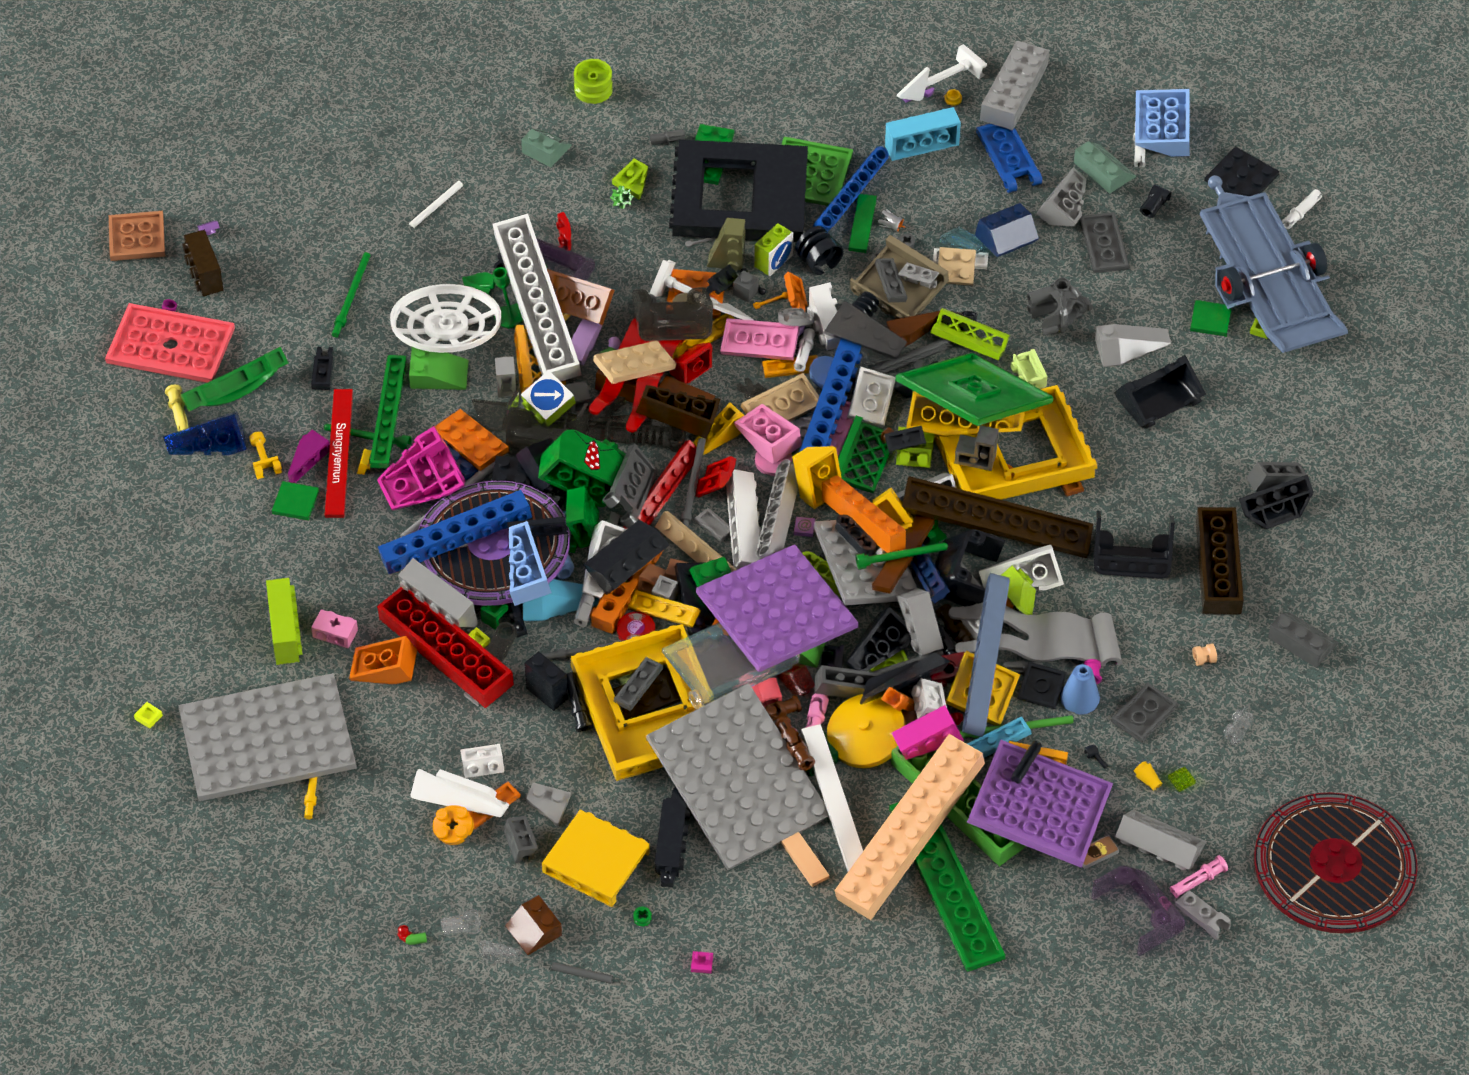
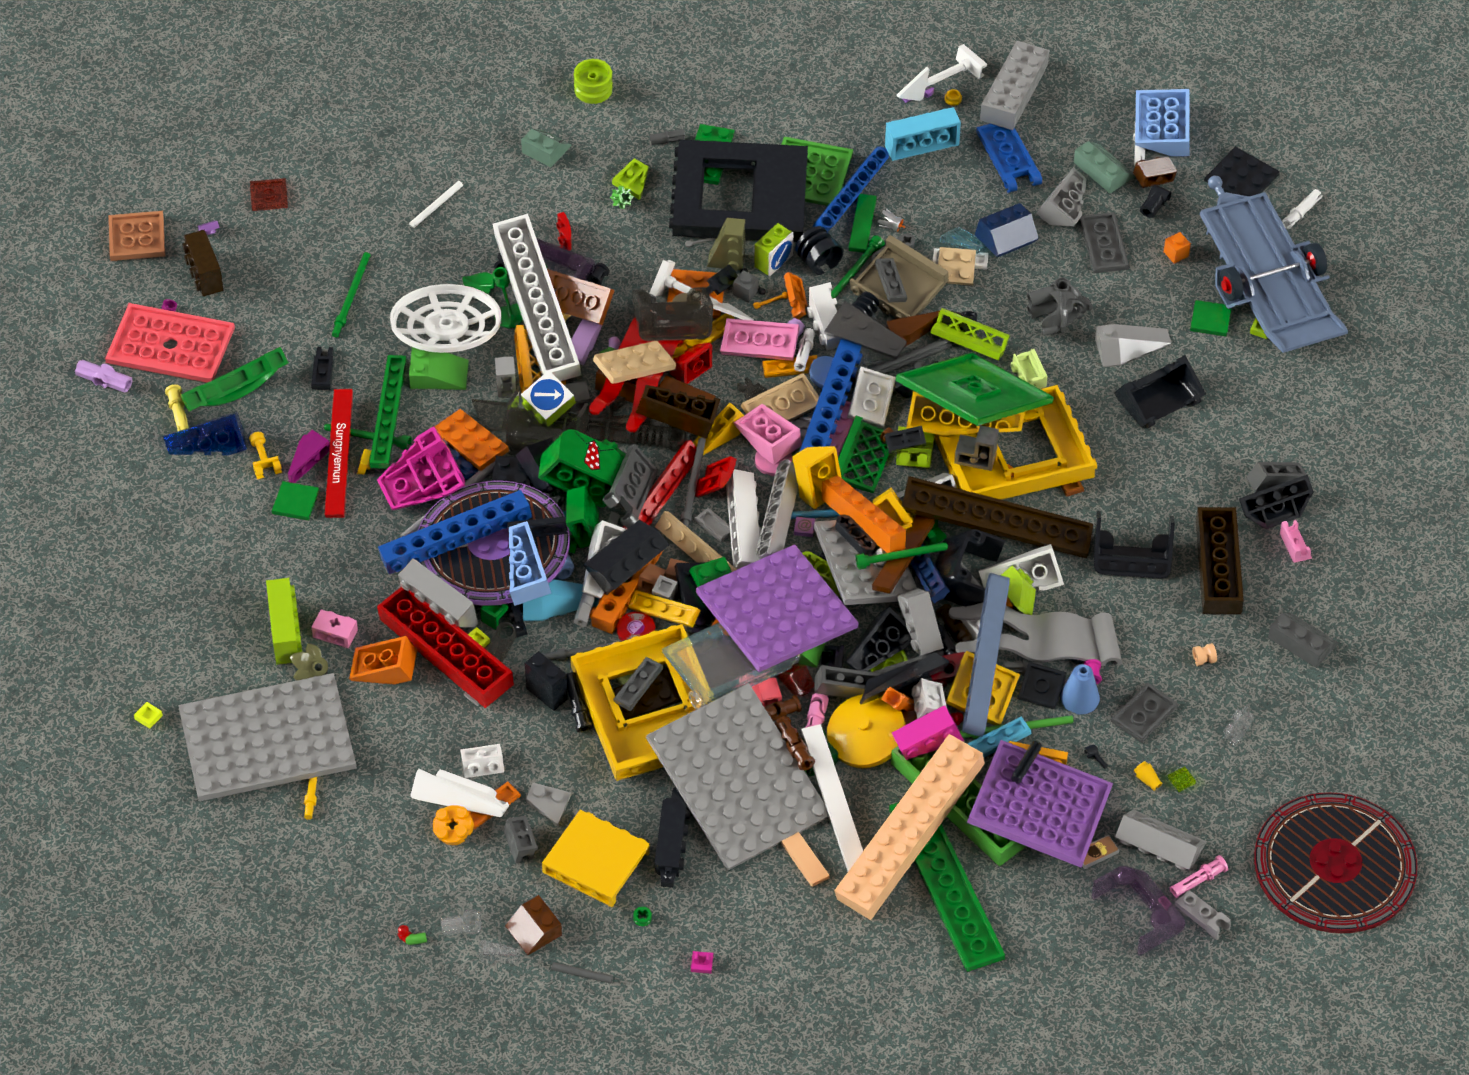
light grey tile [778,308,814,326] -> none
light grey hinge [898,263,939,289] -> none
none -> lavender piece [75,360,133,393]
none -> clear red tile [250,178,288,211]
none -> olive plate [290,643,328,680]
none -> black bush [587,263,610,285]
none -> dark azure bar [791,509,840,519]
none -> green piece [831,235,885,299]
none -> brick [1133,157,1177,188]
none -> orange brick [1164,232,1191,264]
none -> bright pink hinge [1280,520,1312,563]

